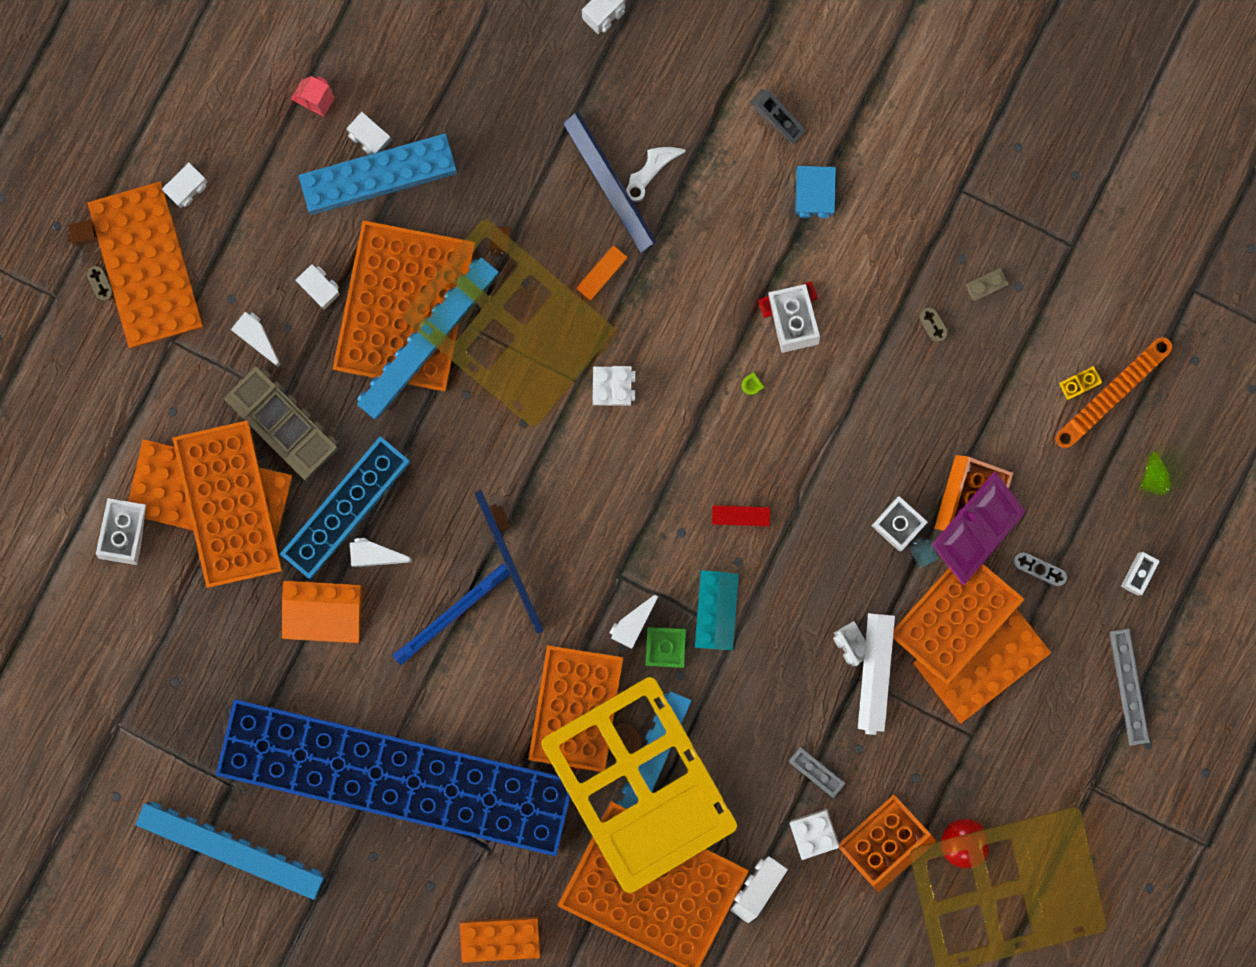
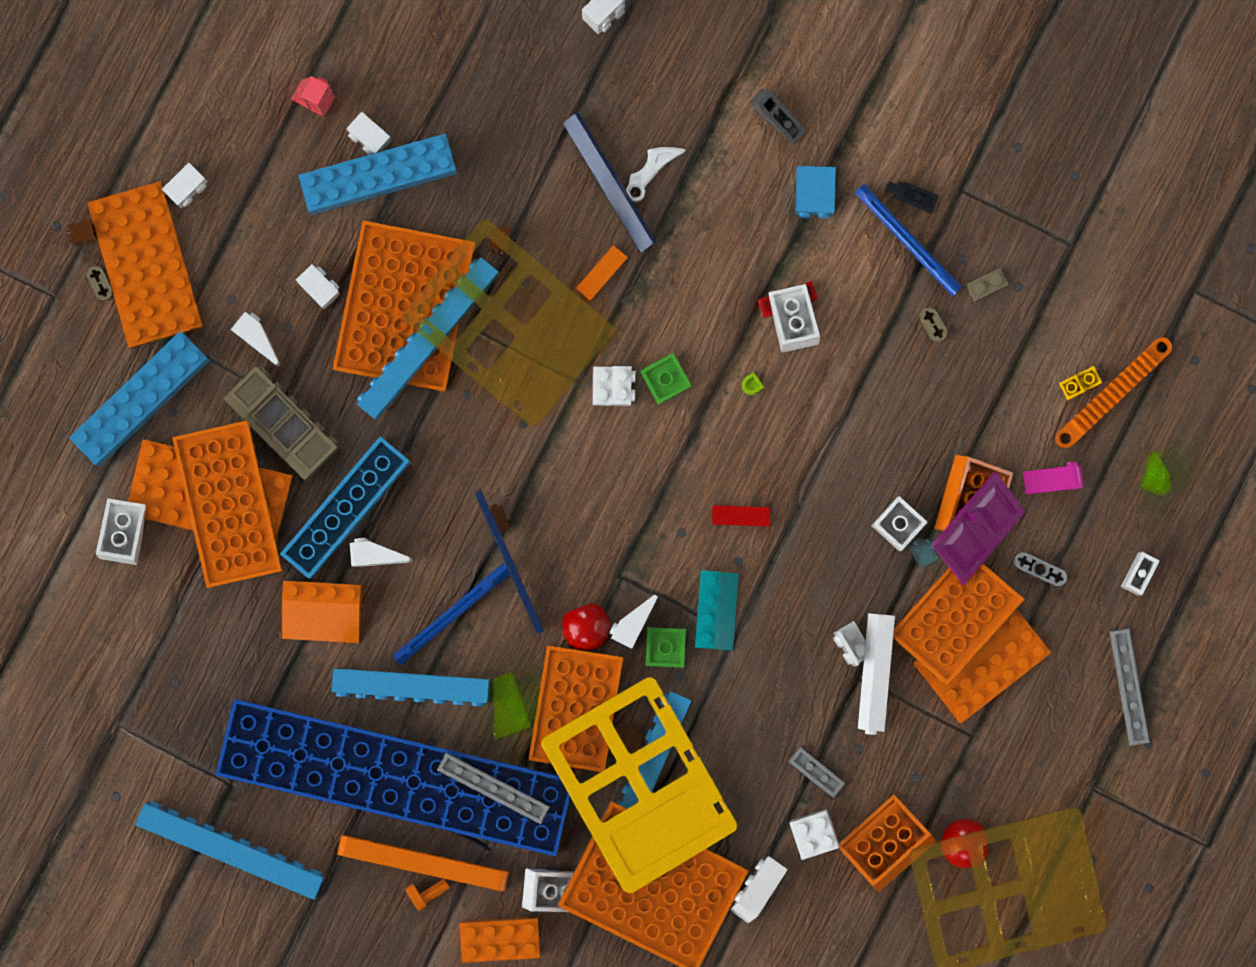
none -> dark azure brick [69,331,210,467]
none -> dark azure brick [331,668,491,707]
none -> orange beam [337,835,509,891]
none -> orange piece [405,879,450,912]
none -> light grey tile [437,753,550,824]
none -> clear neon green wedge [494,672,532,740]
none -> white slope [522,868,574,912]
none -> red cylinder [561,603,611,651]
none -> bright green plate [640,353,692,405]
none -> blue piece [855,184,962,296]
none -> black hinge [885,181,939,214]
none -> dark pink door [1023,462,1084,495]

